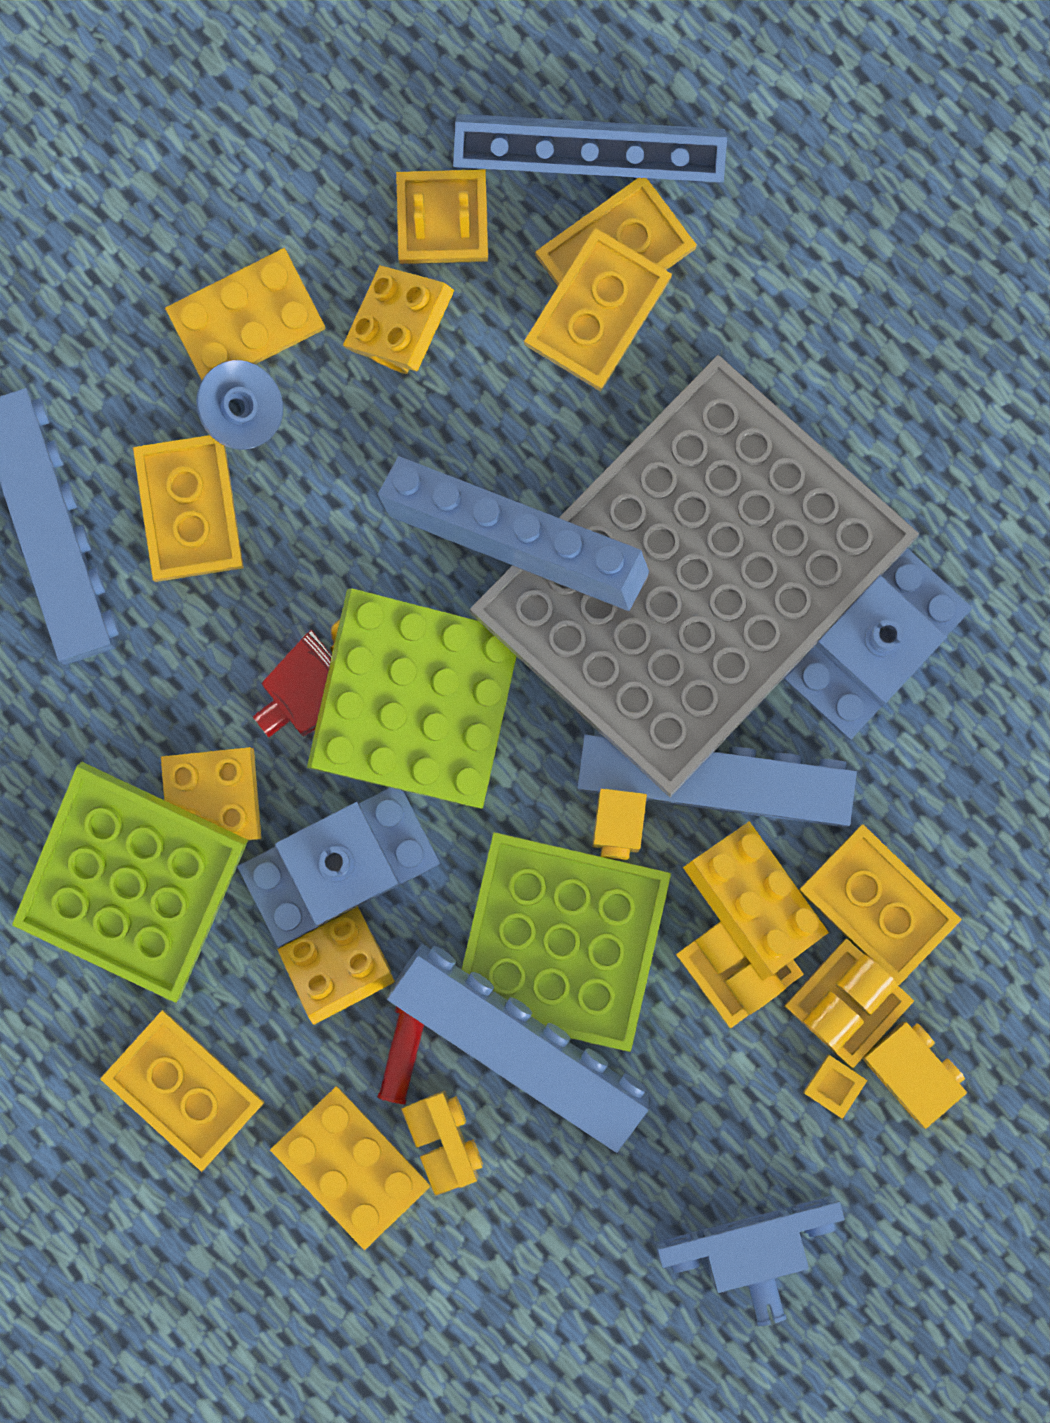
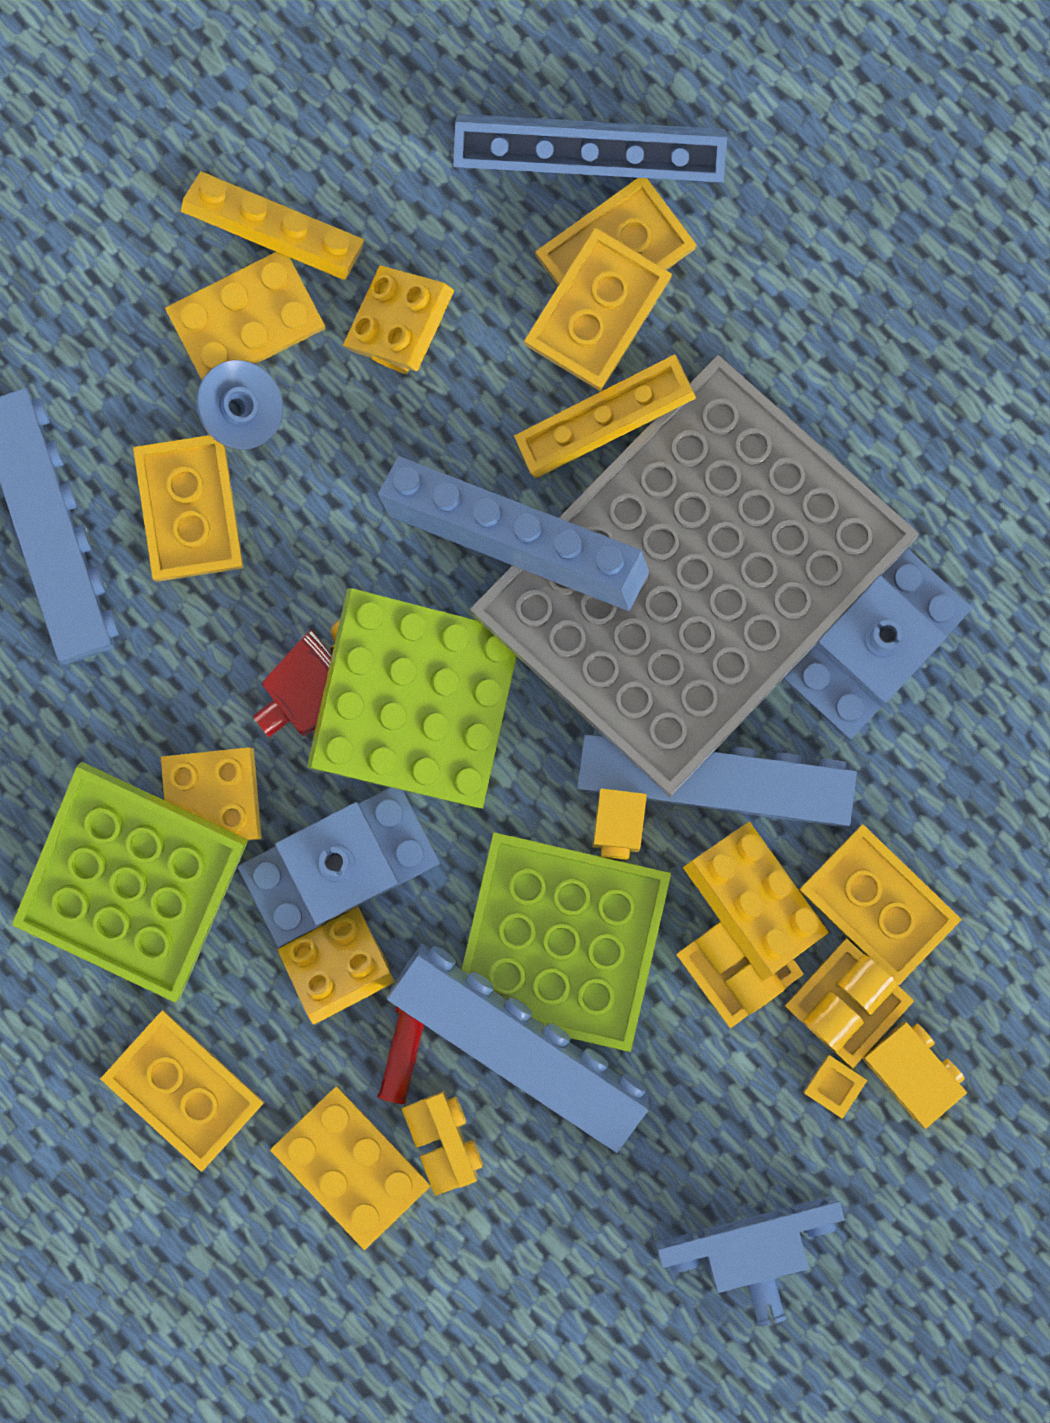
yellow plate [396,169,488,264] -> none
none -> yellow plate [181,171,364,280]
none -> yellow plate [514,354,696,479]

